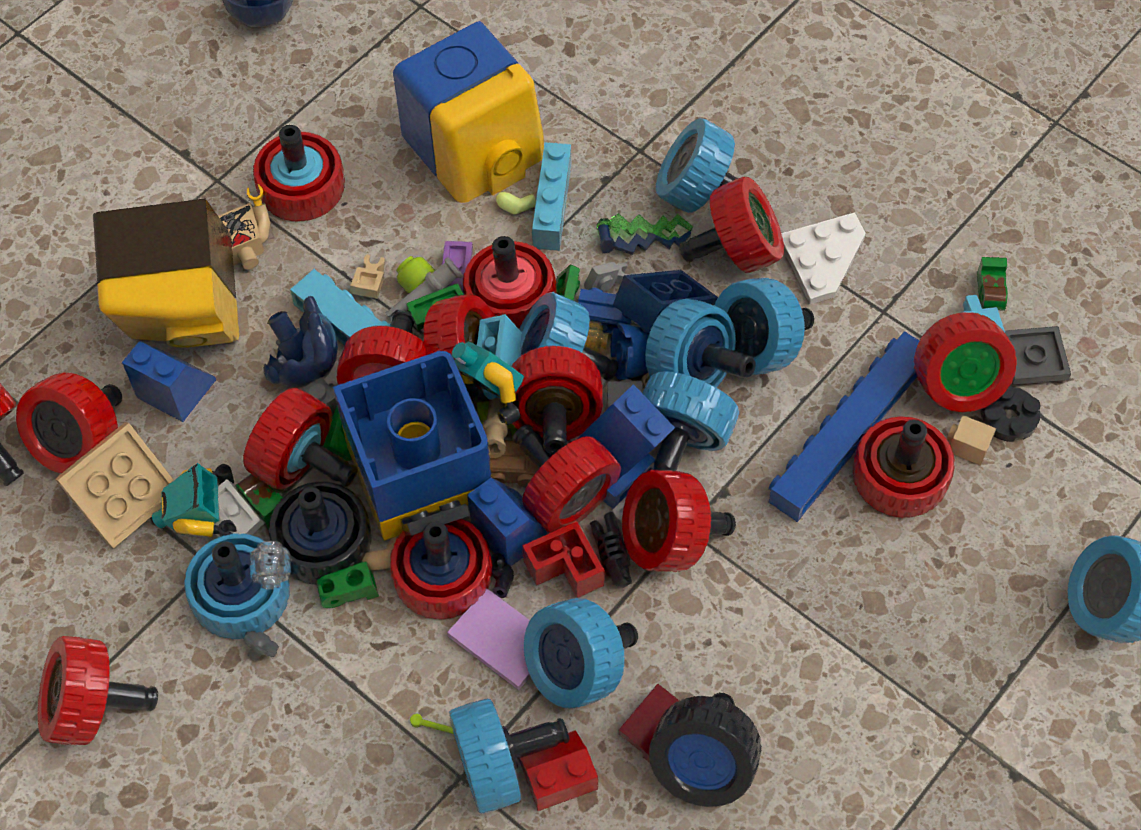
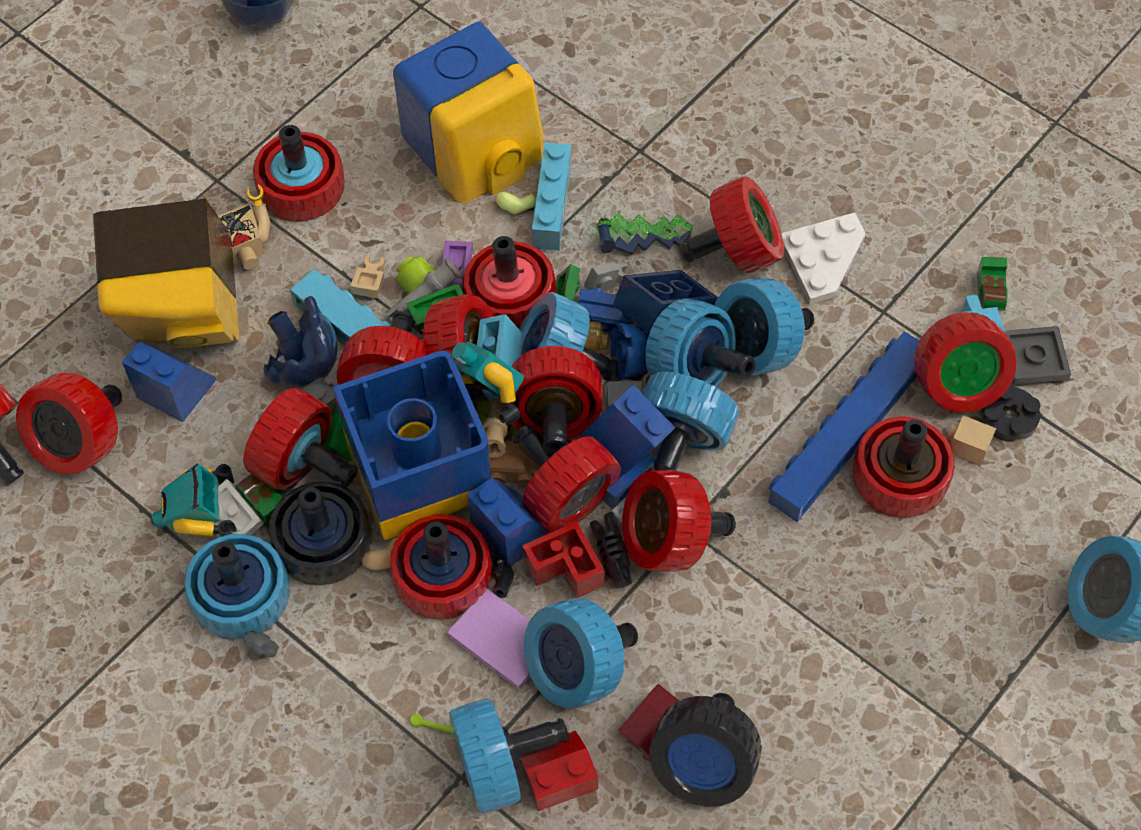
red wheel [38,636,158,745] -> none
tan plate [55,422,174,549] -> none
clear head [250,541,291,589] -> none
green leg [316,561,379,608] -> none
black plate [400,500,470,536] -> none
dark azure wheel [656,118,738,213] -> none

